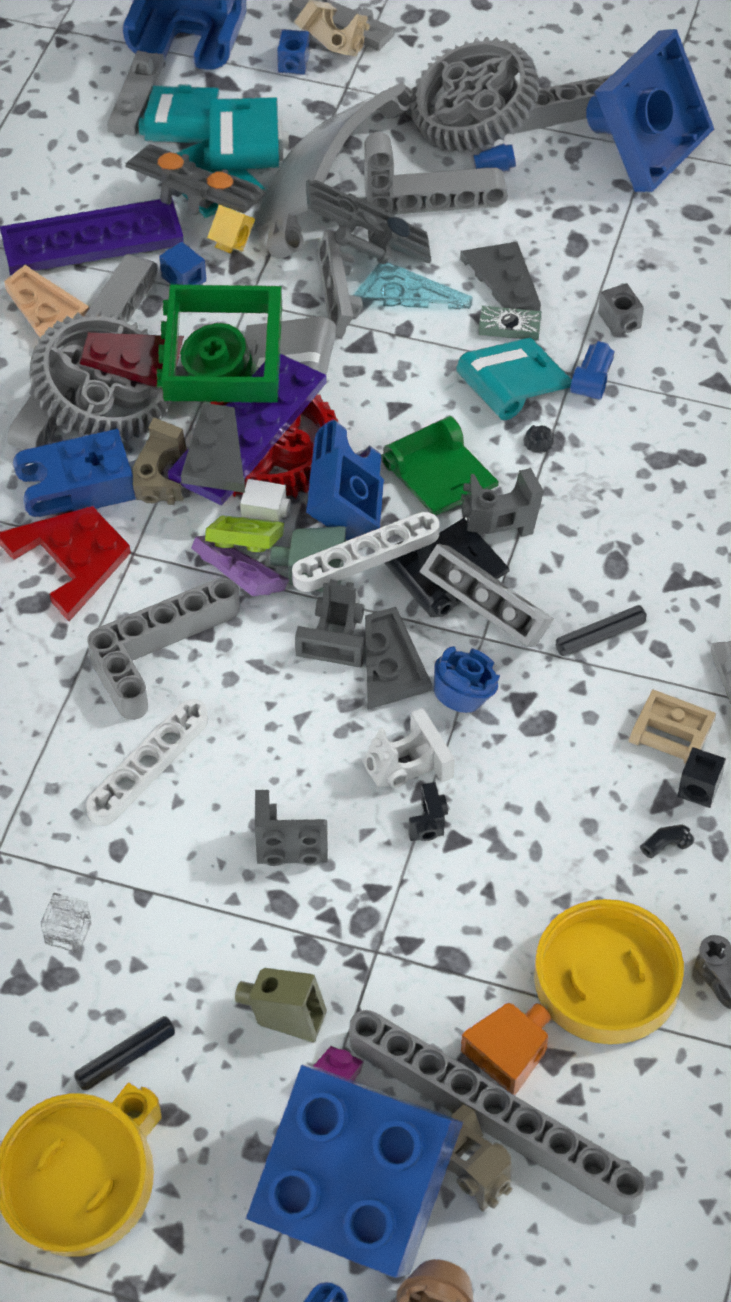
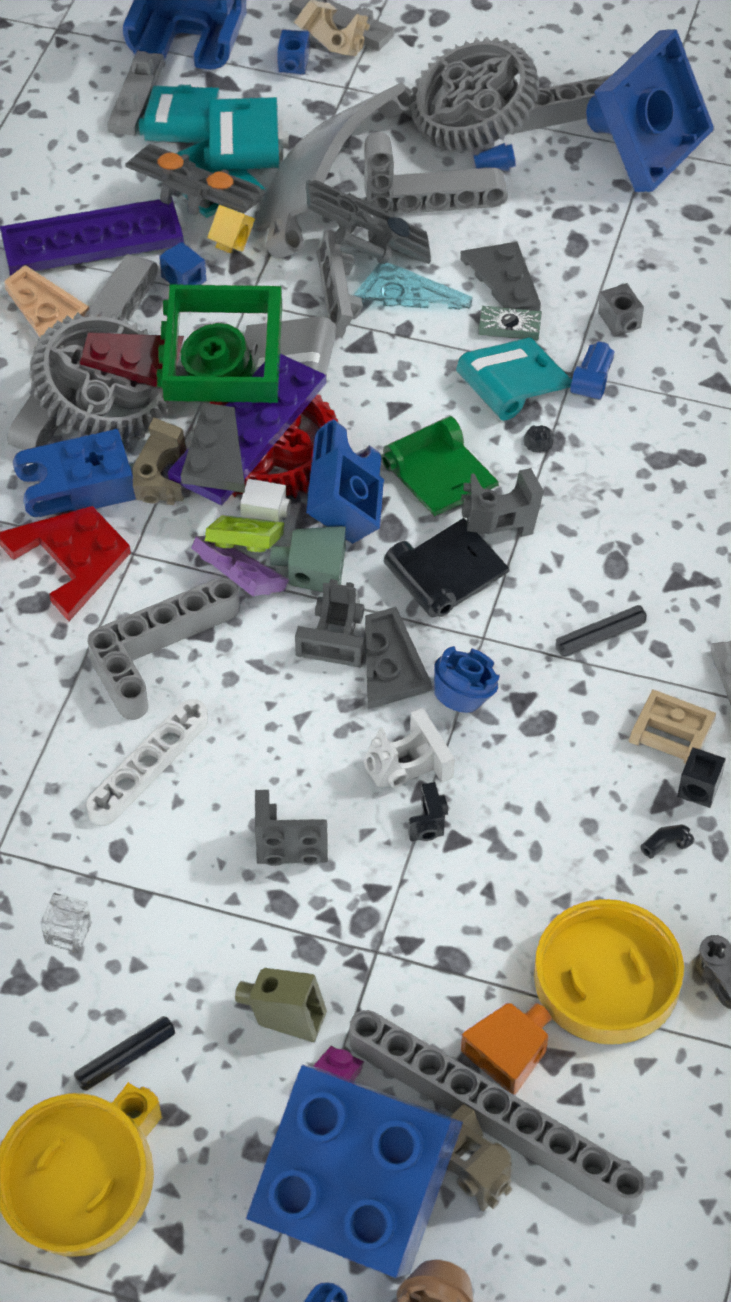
white beam [292,512,440,592] -> none
light grey brick [420,544,554,647] -> none

